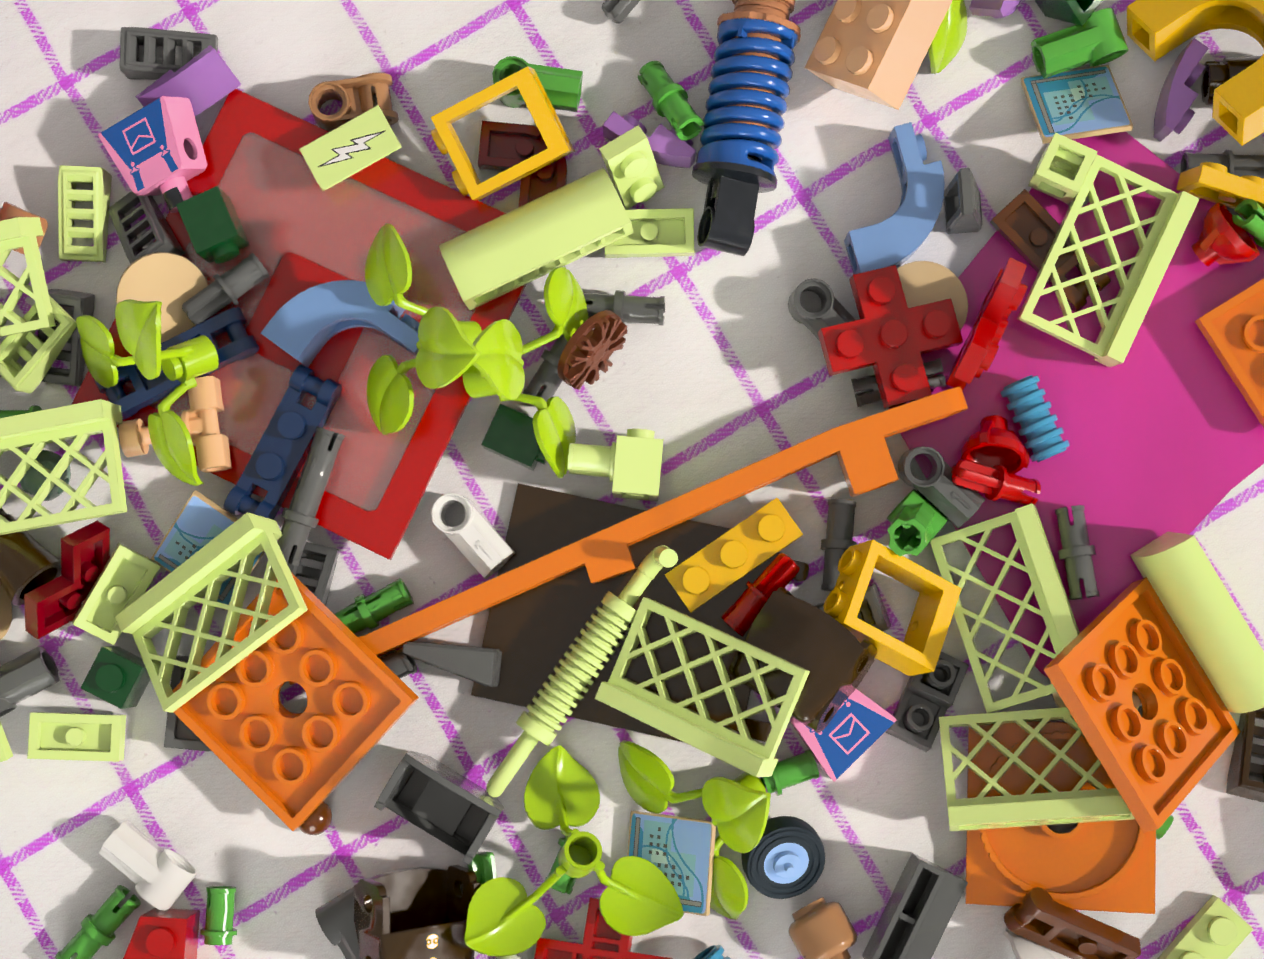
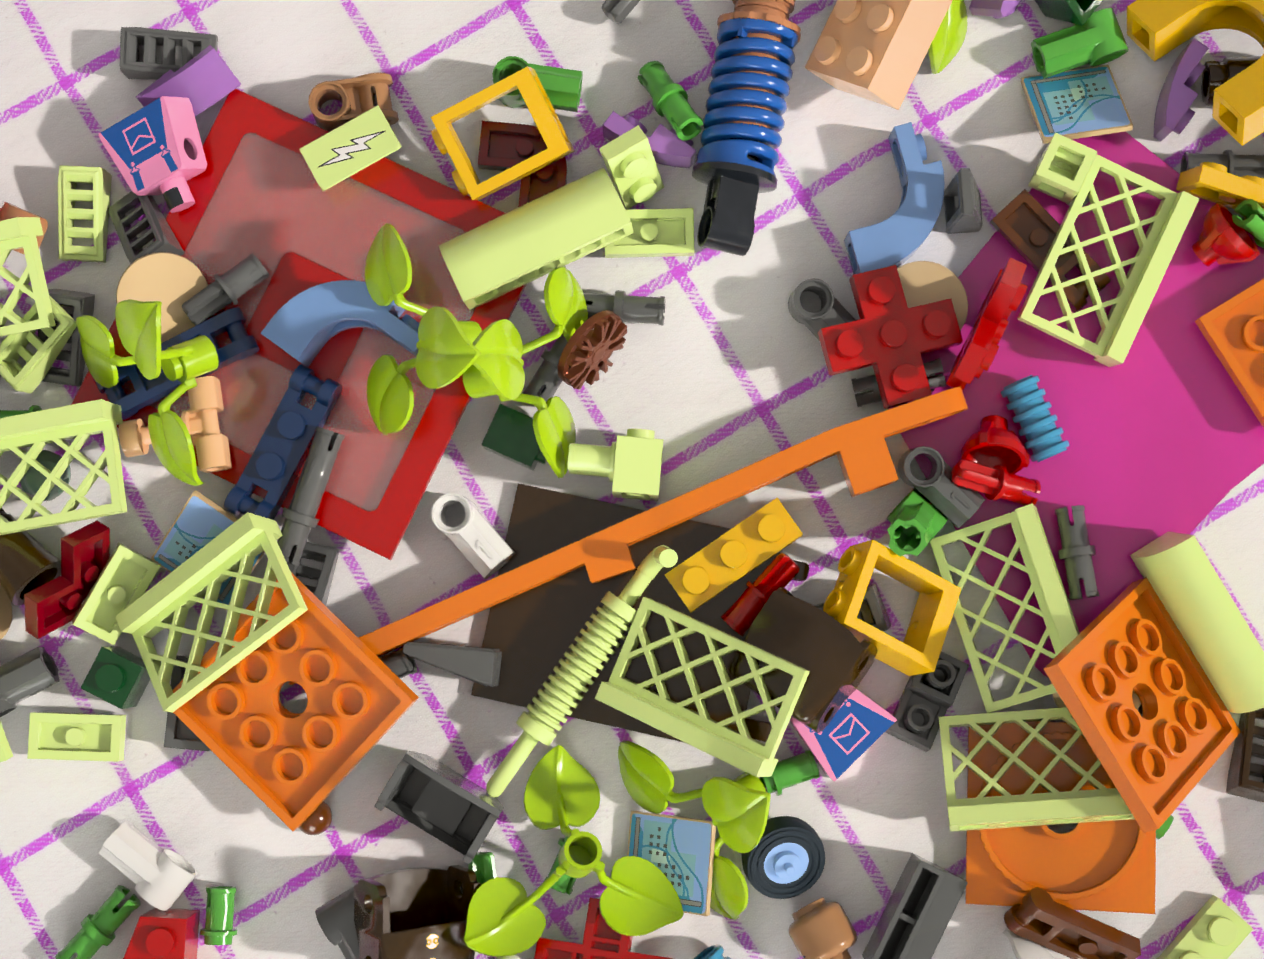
dark green brick [176,186,250,264] -> none
bright green pin [334,578,414,634] -> none
dark grey pin [820,499,857,592] -> none

